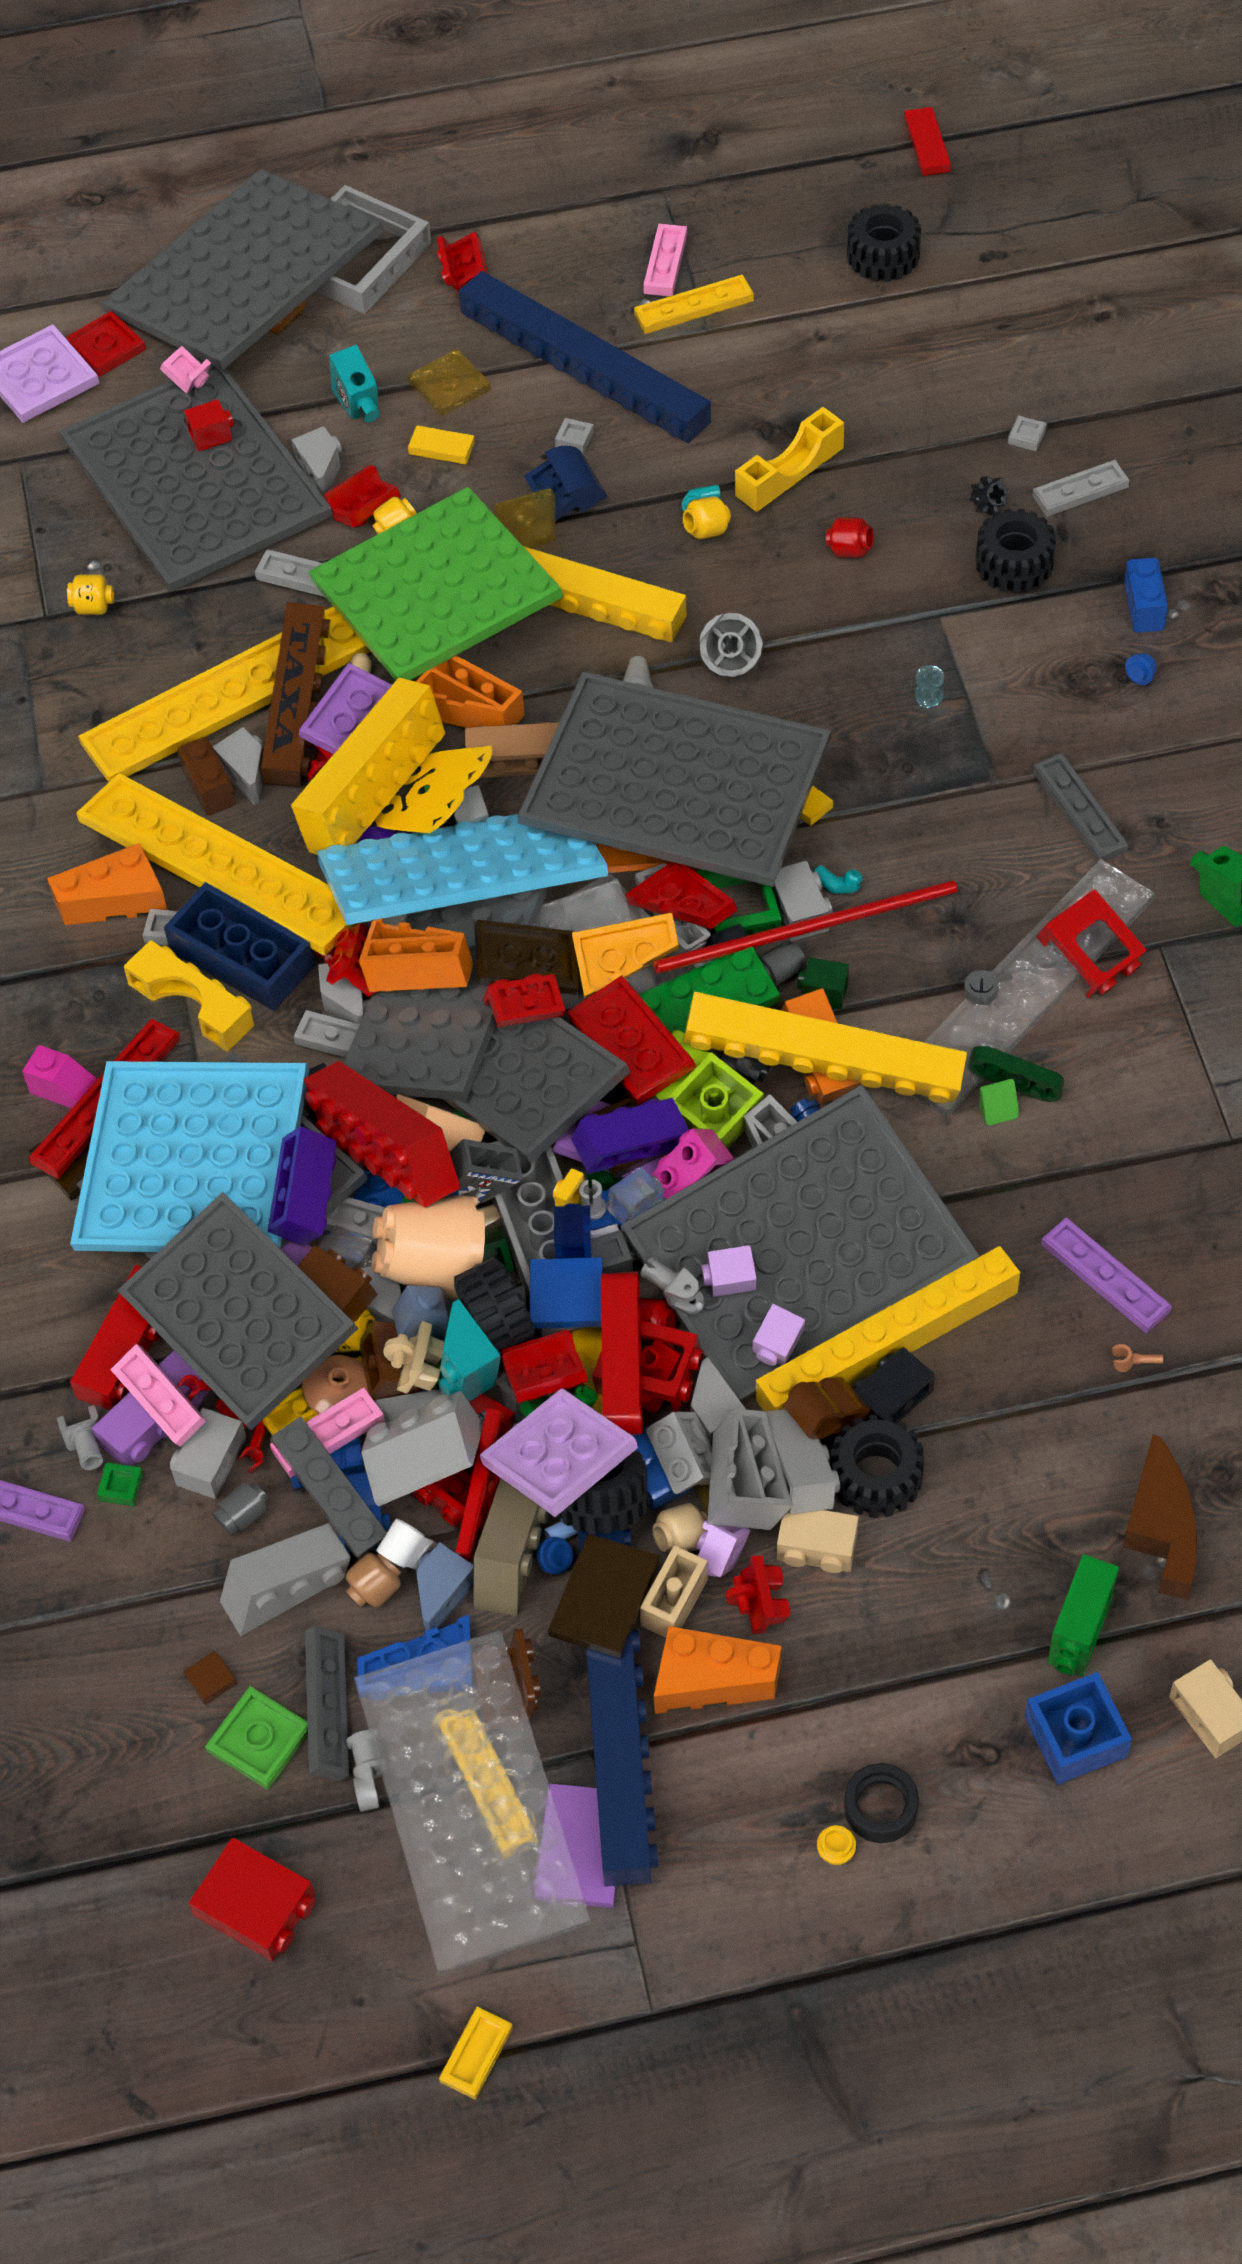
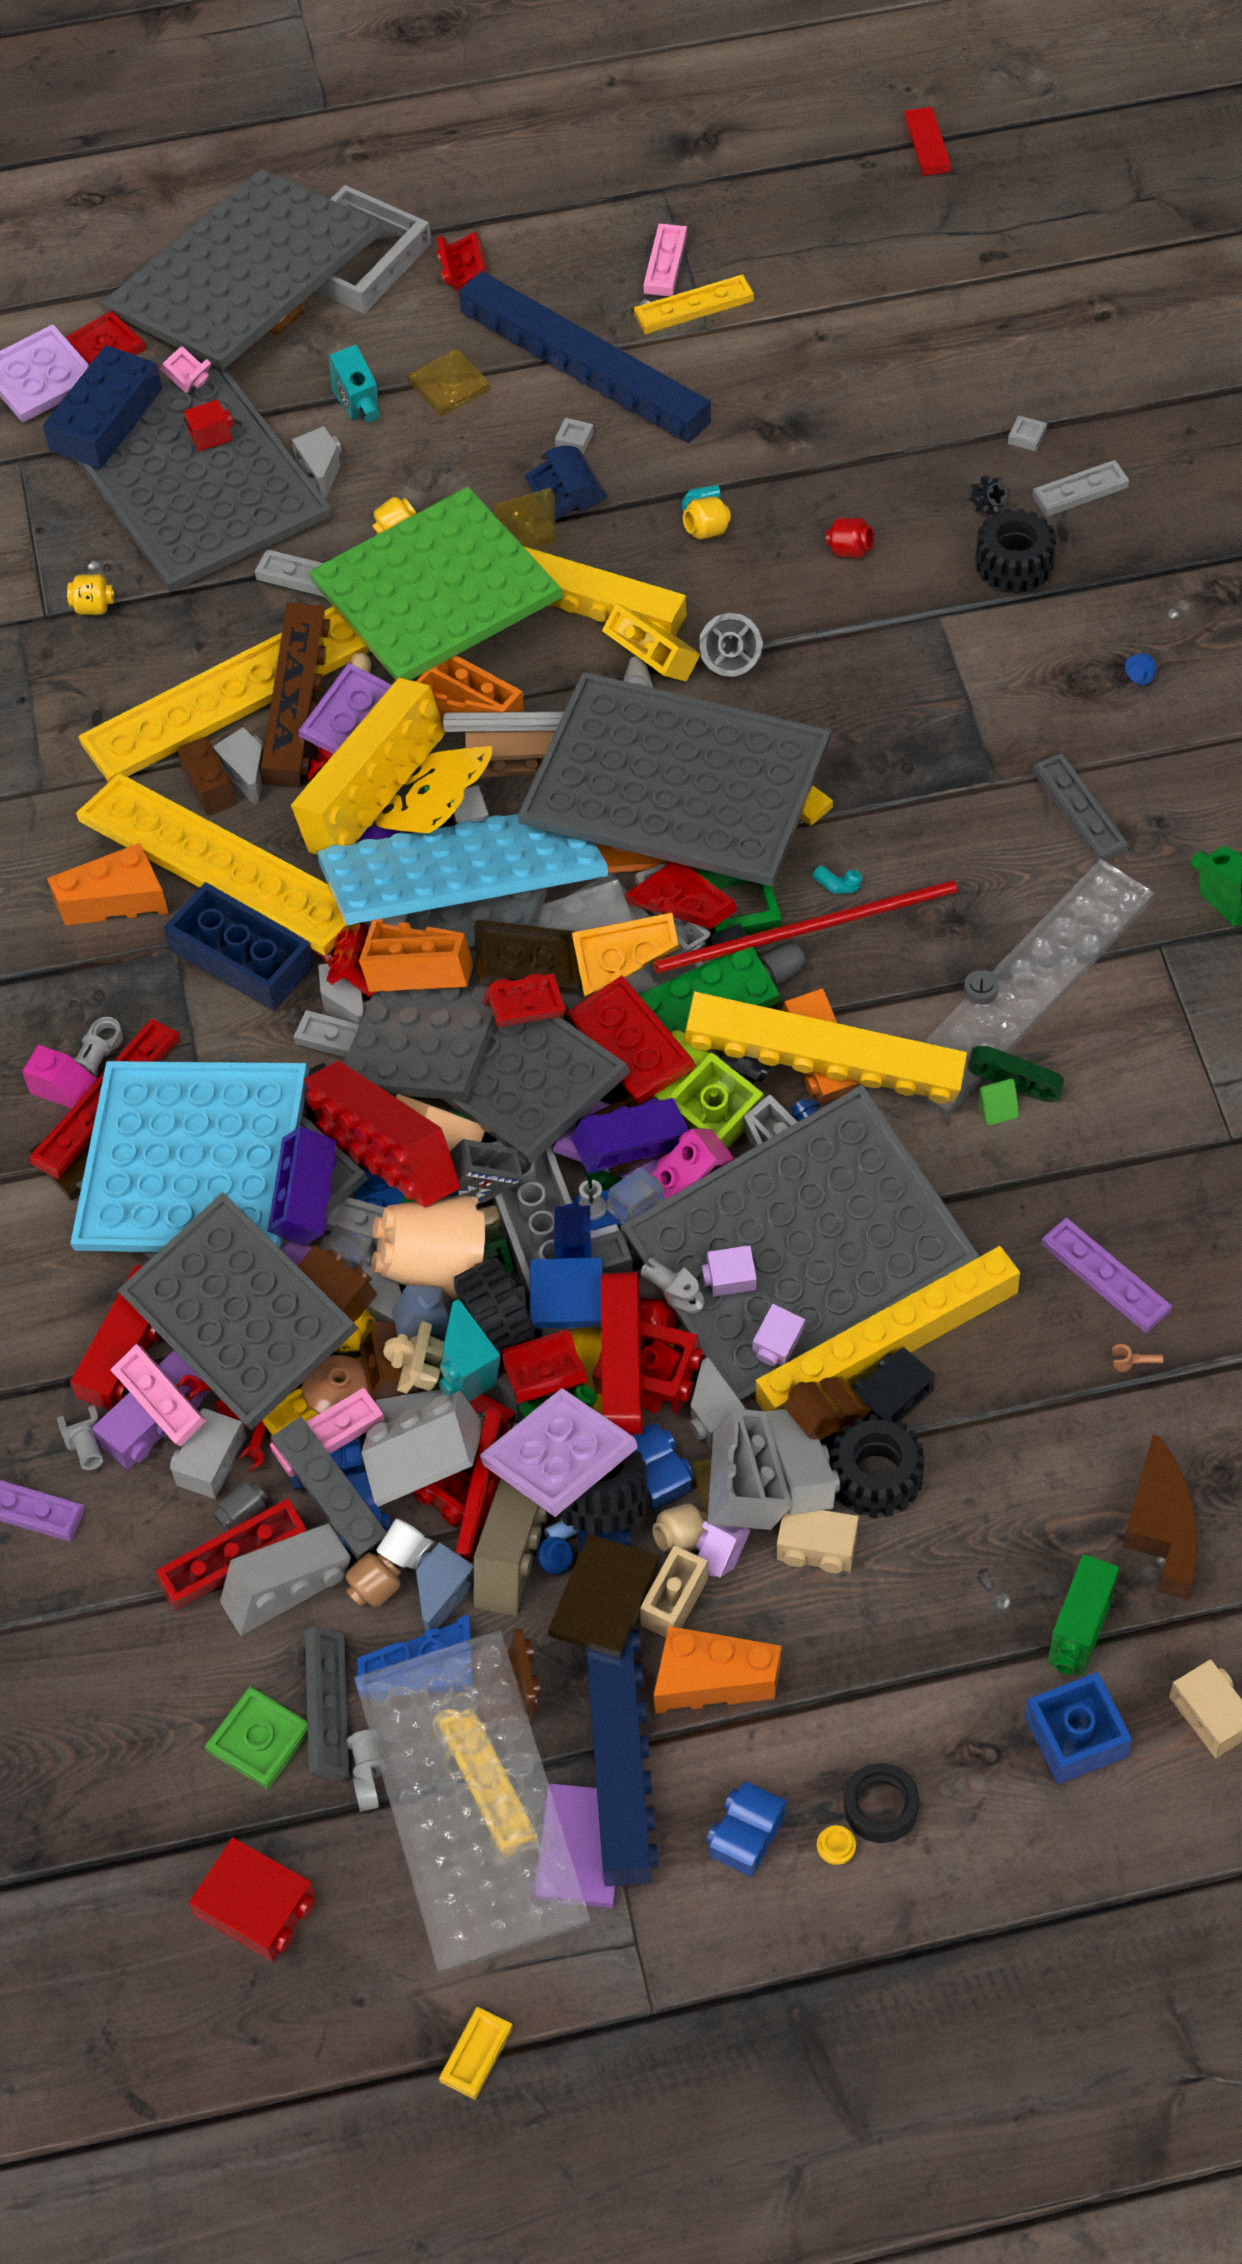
green tile [97,1462,143,1507] -> none
yellow arch [123,940,254,1052] -> none
light grey tile [143,908,178,945] -> none
reddish brown tile [183,1651,237,1705] -> none
red bracket [324,465,401,528] -> none
yellow tile [408,425,475,465] -> none
yellow plate [553,1168,585,1219] -> none
light grey bracket [646,1412,712,1494] -> none
red hips [725,1555,791,1634] -> none
yellow arch [735,407,844,512] -> none
light grey brick [772,861,833,942] -> none
dark green brick [797,957,849,1010] -> none
black tyre [847,204,921,282] -> none
clear light blue bush [915,665,944,708] -> none
red window [1036,889,1147,999] -> none
blue brick [1124,558,1168,633] -> none
none -> dark blue brick [43,345,162,469]
none -> light grey connector [73,1017,124,1077]
none -> red brick [156,1498,307,1611]
none -> light grey axle [443,711,565,732]
none -> yellow slope [602,603,701,682]
none -> blue brick [706,1781,787,1877]

